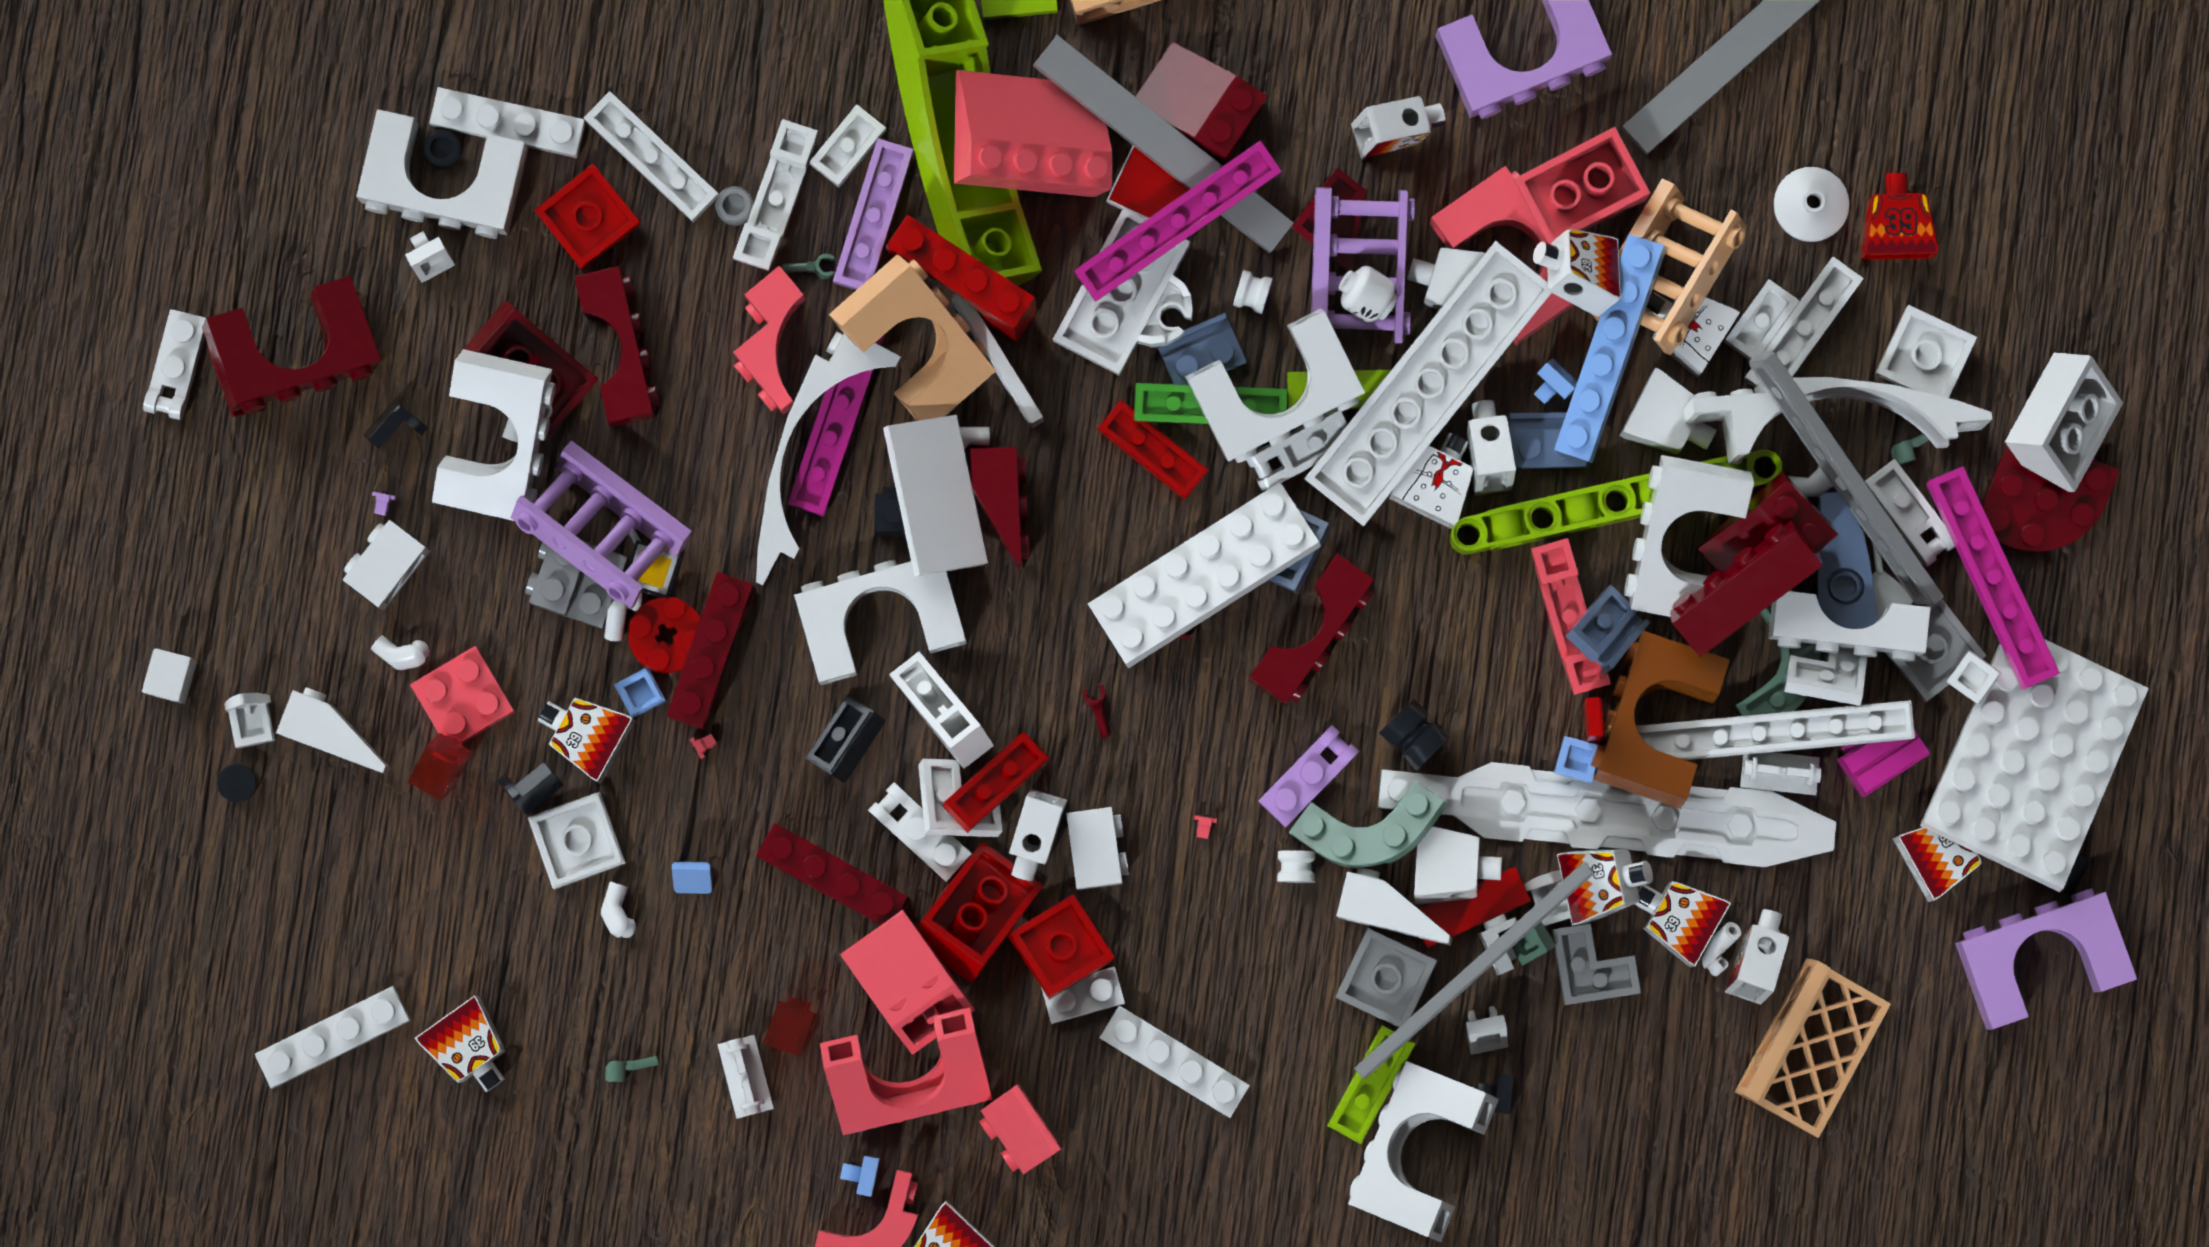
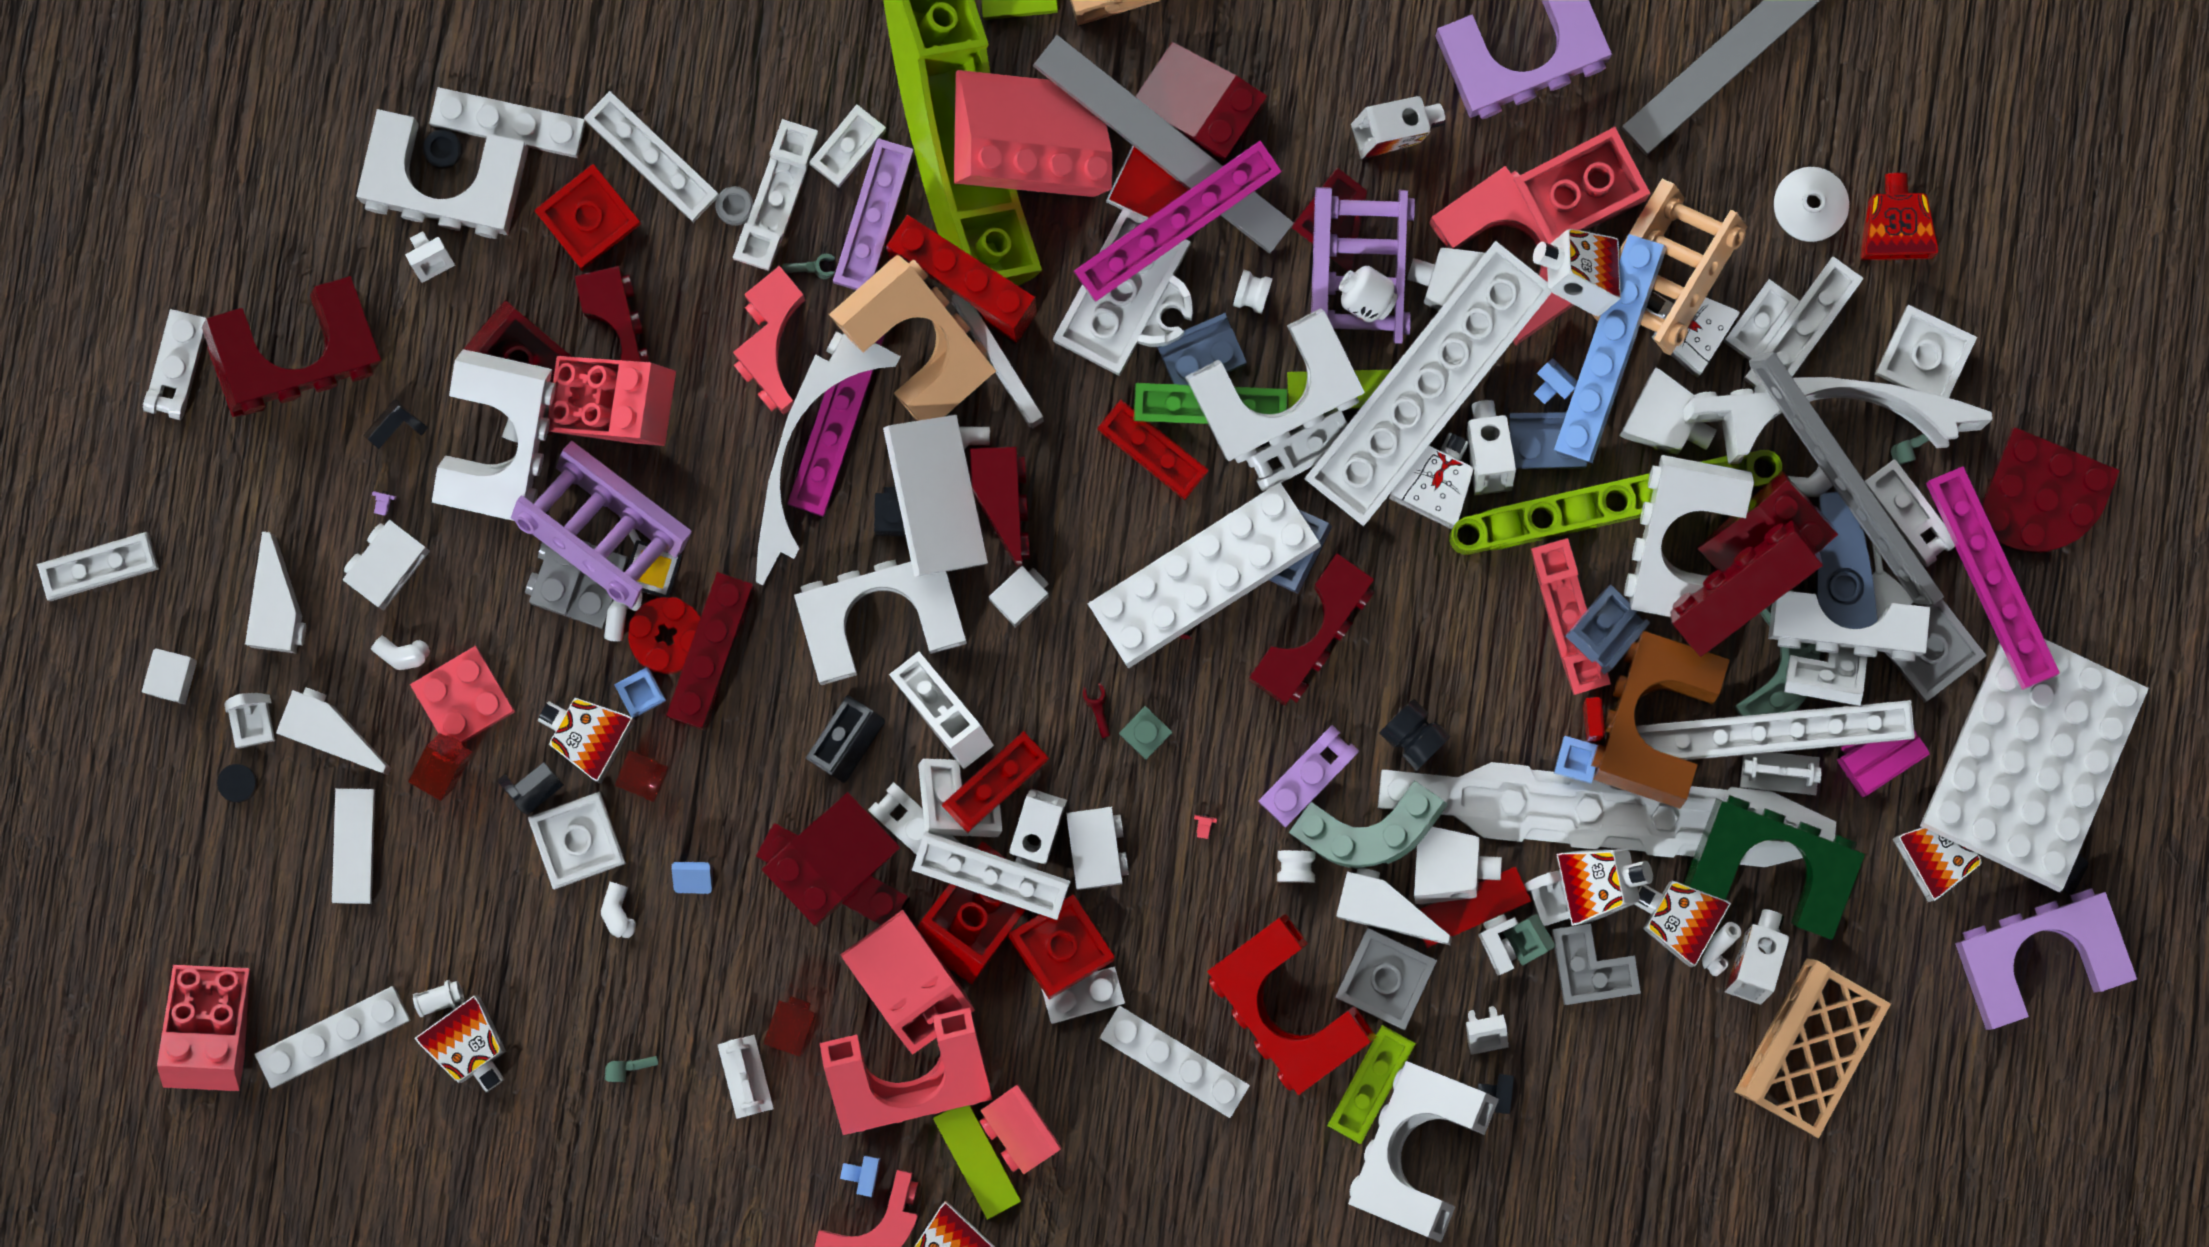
coral piece [690,734,717,760] -> none
light grey tile [1354,862,1594,1078] -> none
white plate [1947,651,2002,704] -> none
white slope [2005,353,2123,492] -> none
none -> white tile [37,532,159,601]
none -> coral slope [157,965,250,1091]
none -> white slope [245,532,306,654]
none -> white tile [332,788,375,904]
none -> white pin [413,980,465,1017]
none -> coral slope [548,356,676,446]
none -> clear red brick [615,750,668,802]
none -> dark red slope [761,792,900,927]
none -> white plate [912,832,1070,920]
none -> lime tile [933,1105,1021,1220]
none -> white brick [989,566,1049,628]
none -> sand green plate [1119,706,1172,760]
none -> red arch [1207,913,1377,1095]
none -> dark green arch [1684,795,1865,940]

